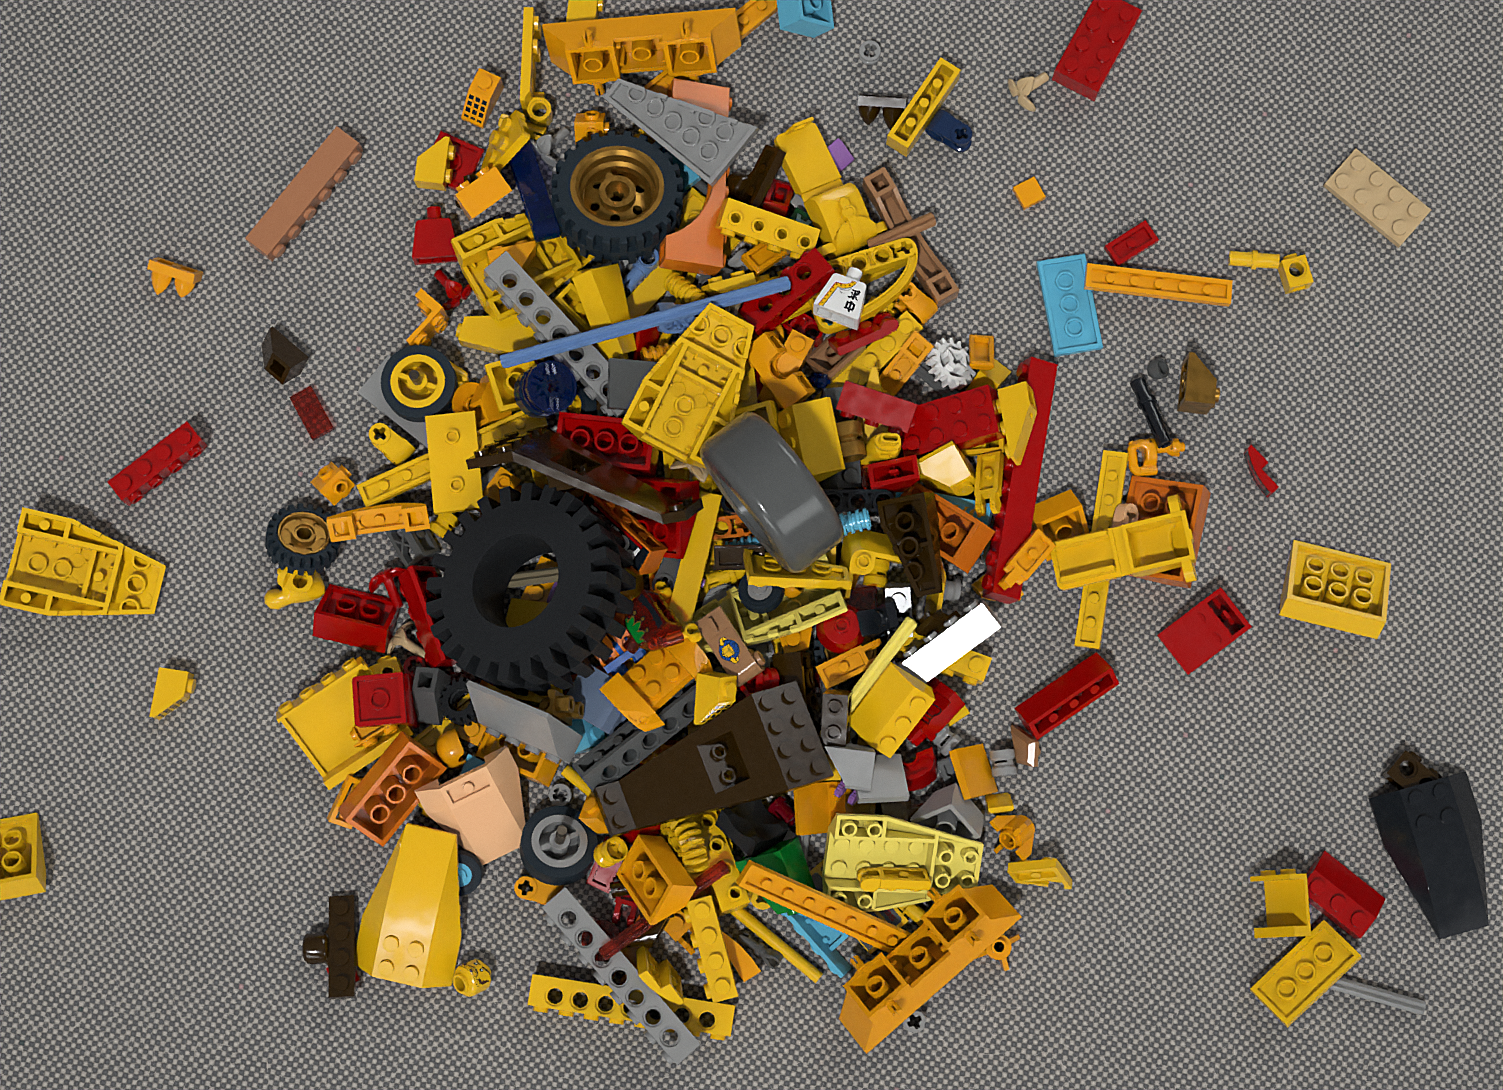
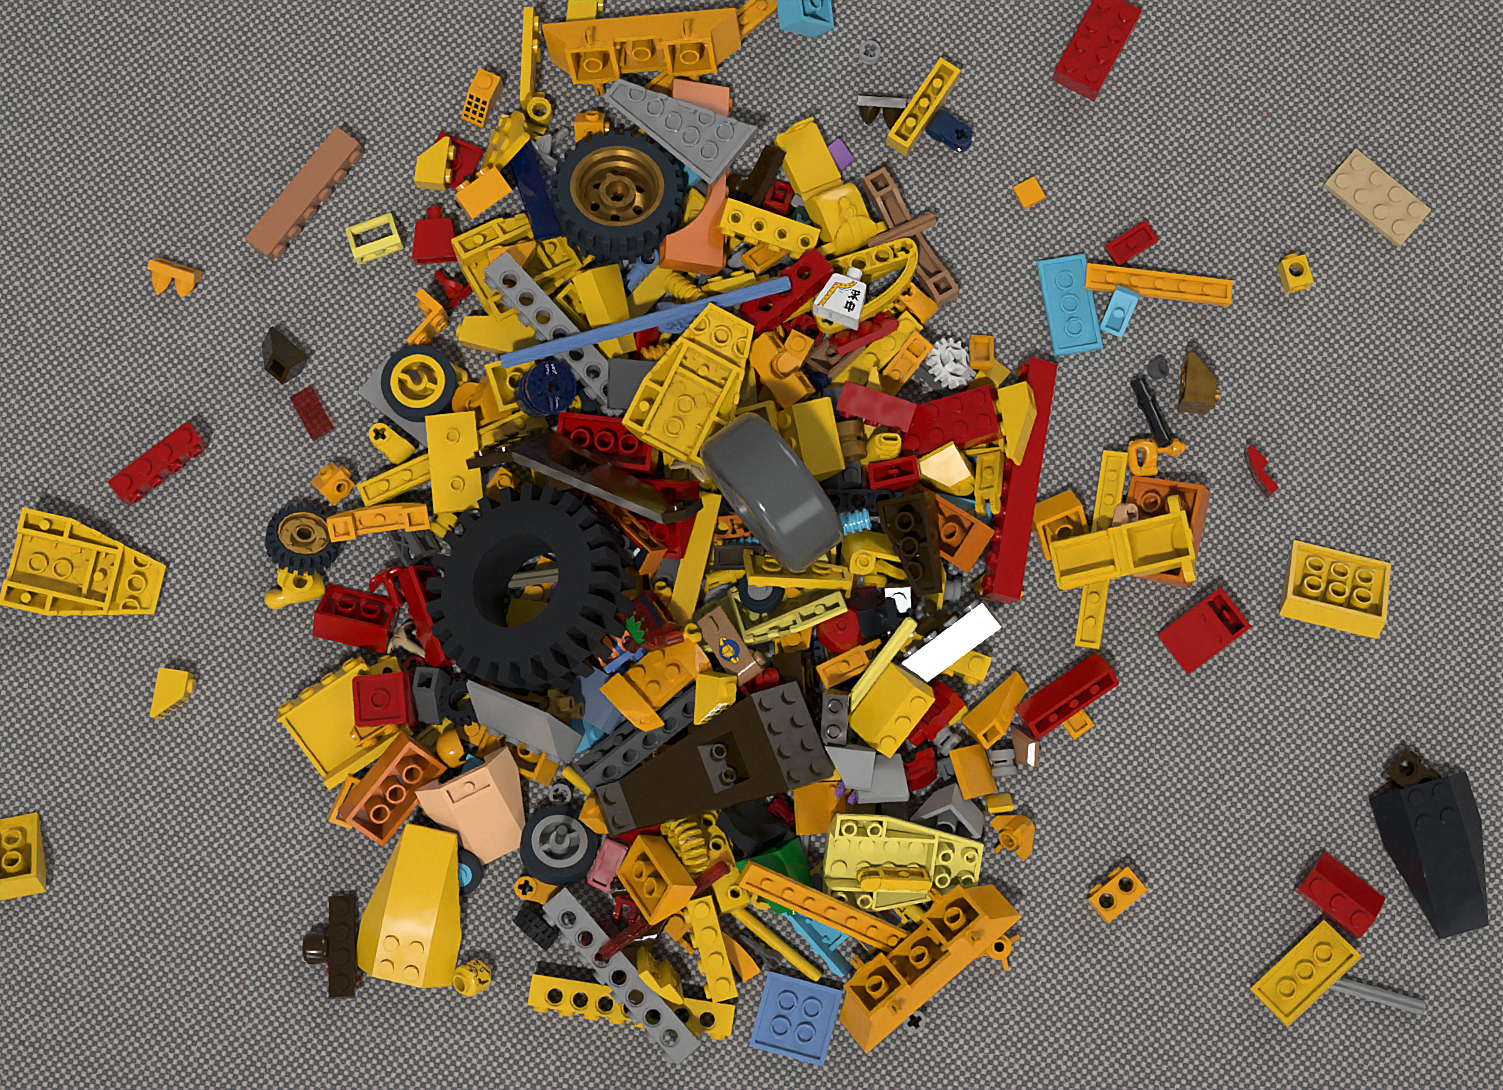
yellow wheel [593,837,628,868] -> none
light orange hinge [998,528,1056,590] -> none
yellow wing [1007,857,1072,889] -> none
tan plant [1008,72,1049,112] -> none
yellow pin [1228,250,1280,270] -> none
yellow panel [1250,869,1311,938] -> none
none -> light yellow tile [345,212,404,265]
none -> black tyre [512,905,559,950]
none -> medium blue plate [749,971,843,1066]
none -> yellow tile [874,559,909,582]
none -> light orange slope [960,671,1028,750]
none -> light orange tile [1062,709,1094,741]
none -> light orange brick [1086,866,1147,923]
none -> medium azure slope [1099,285,1140,338]

